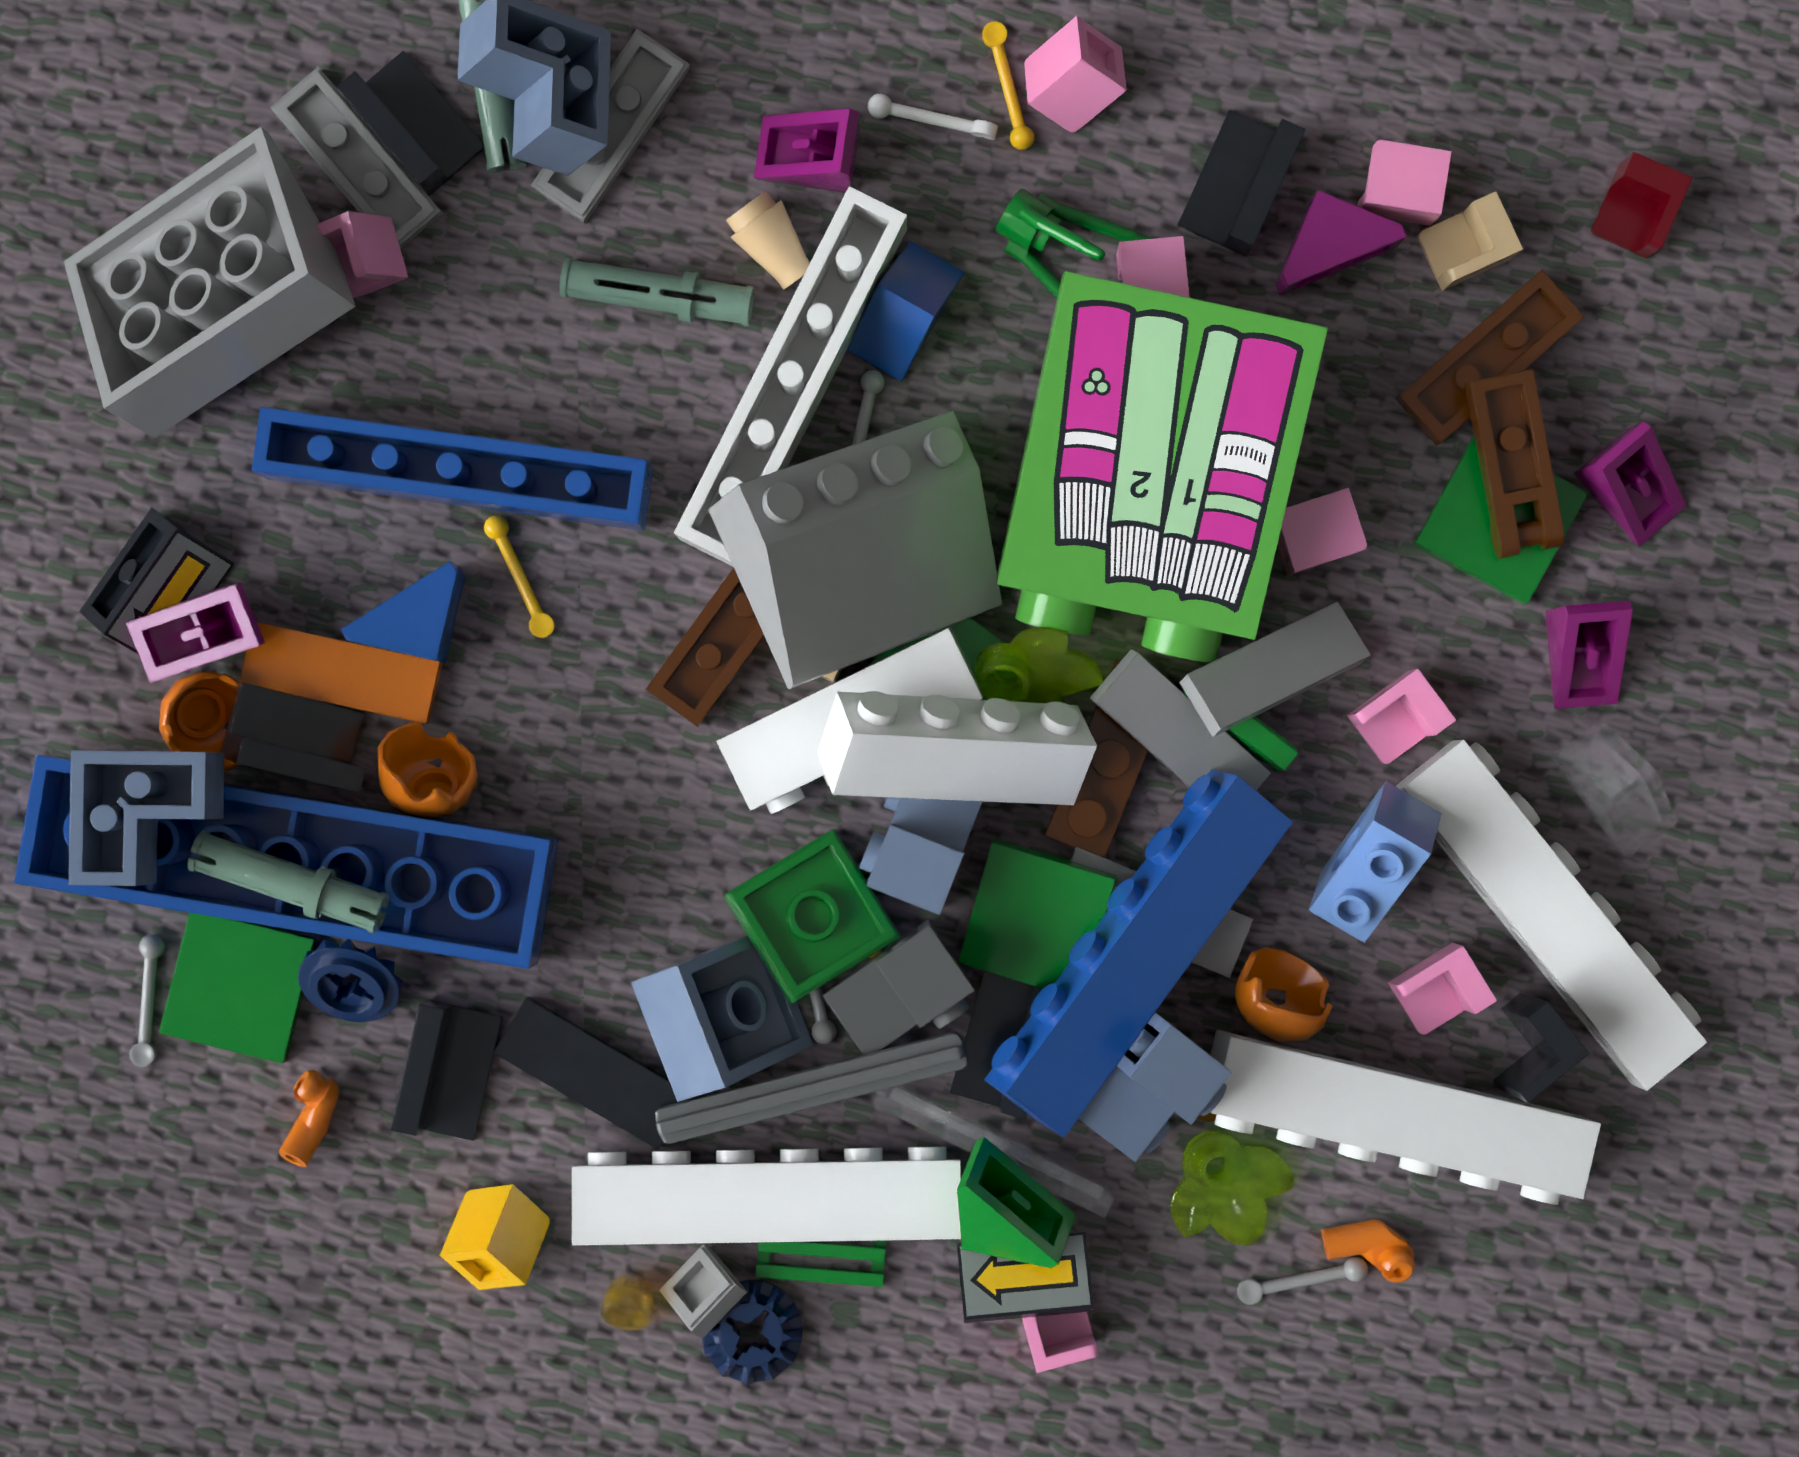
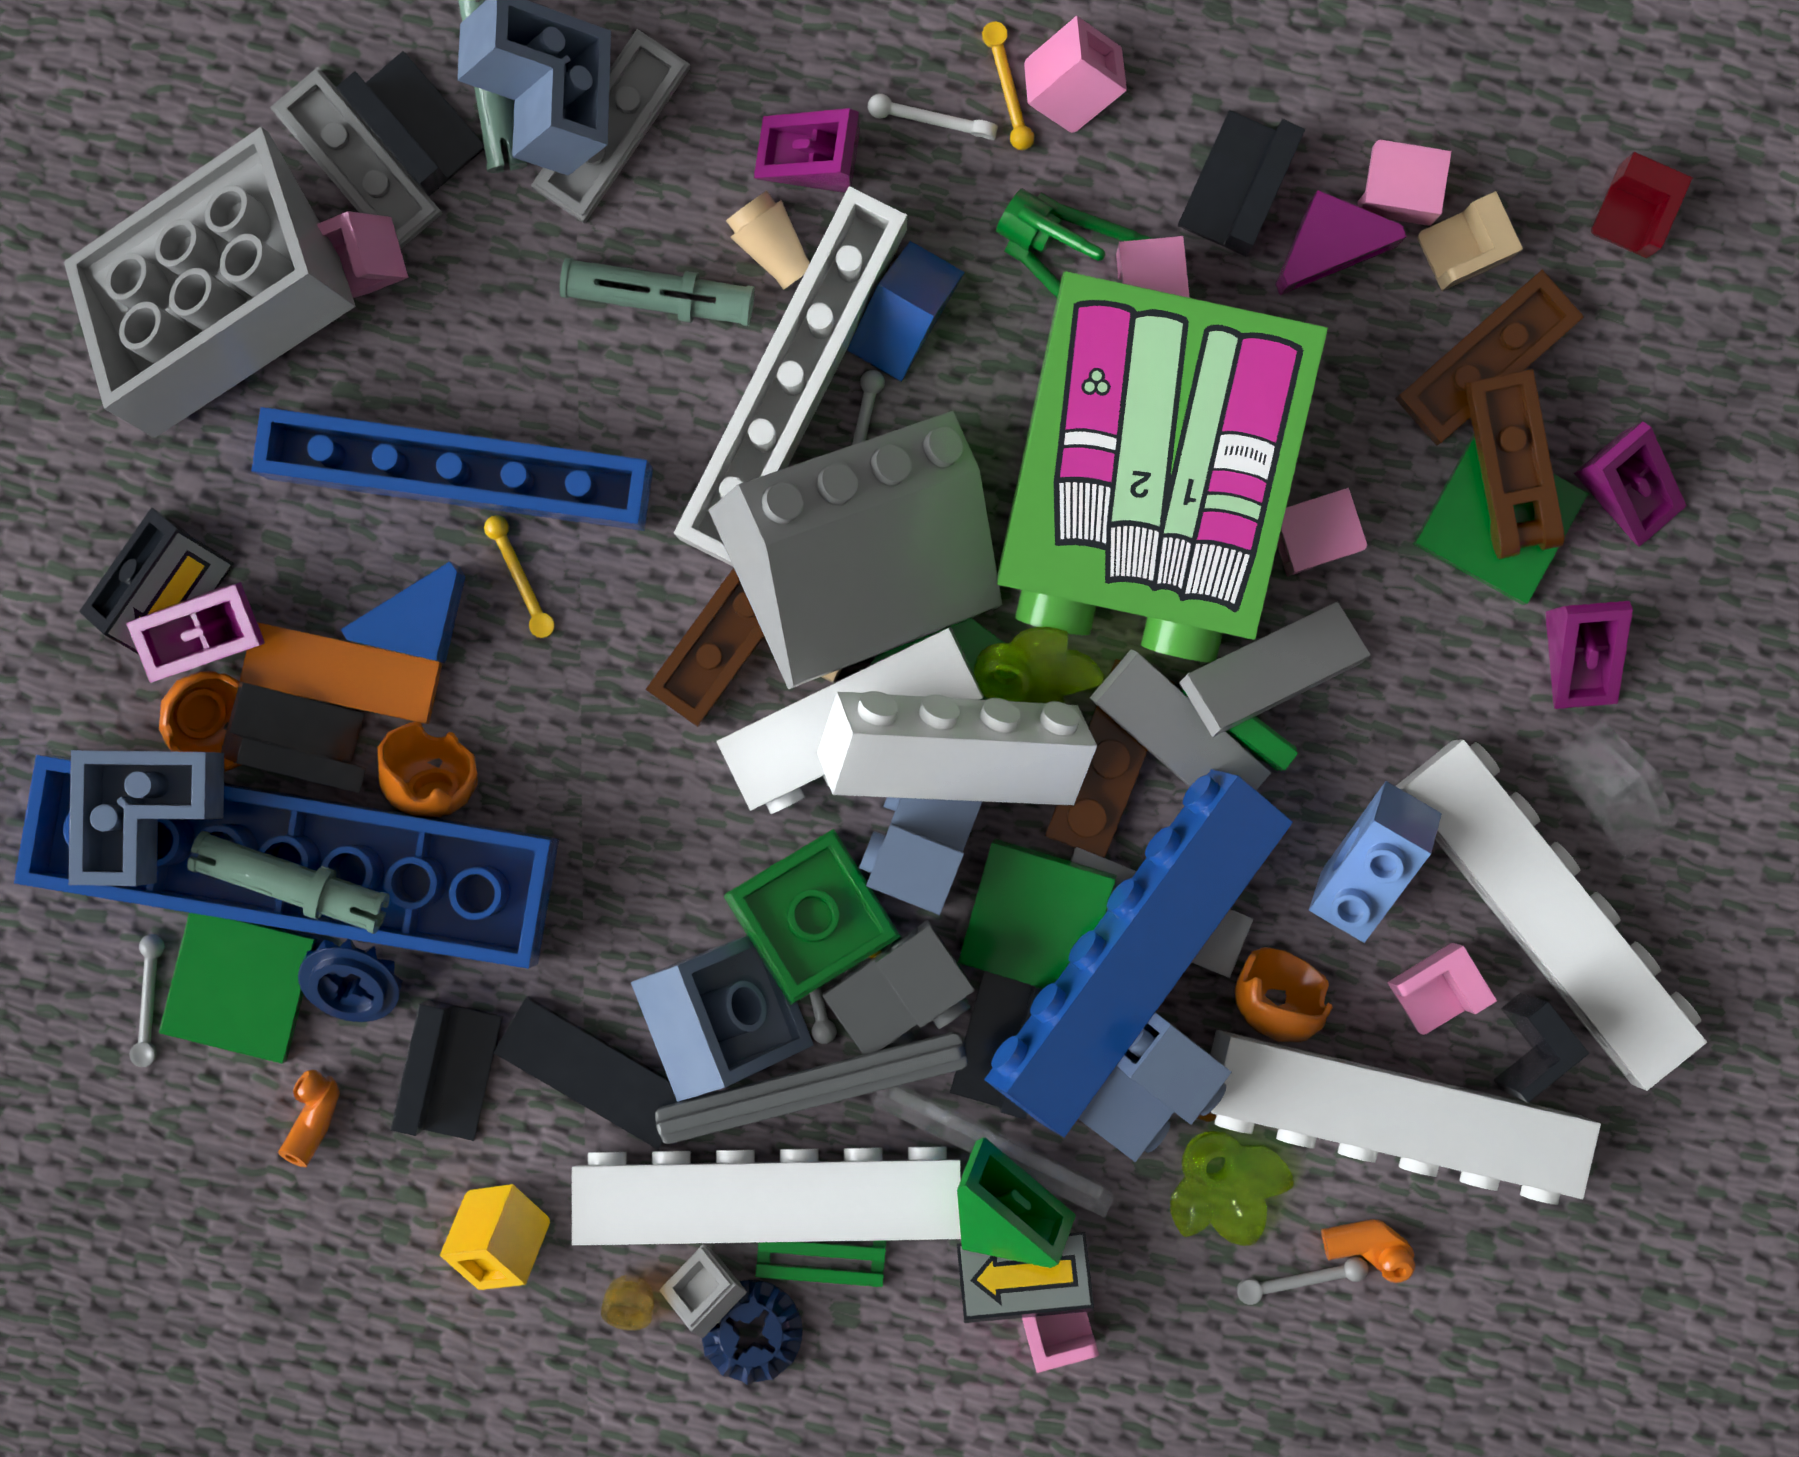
bright pink panel [1347,668,1456,764] -> none

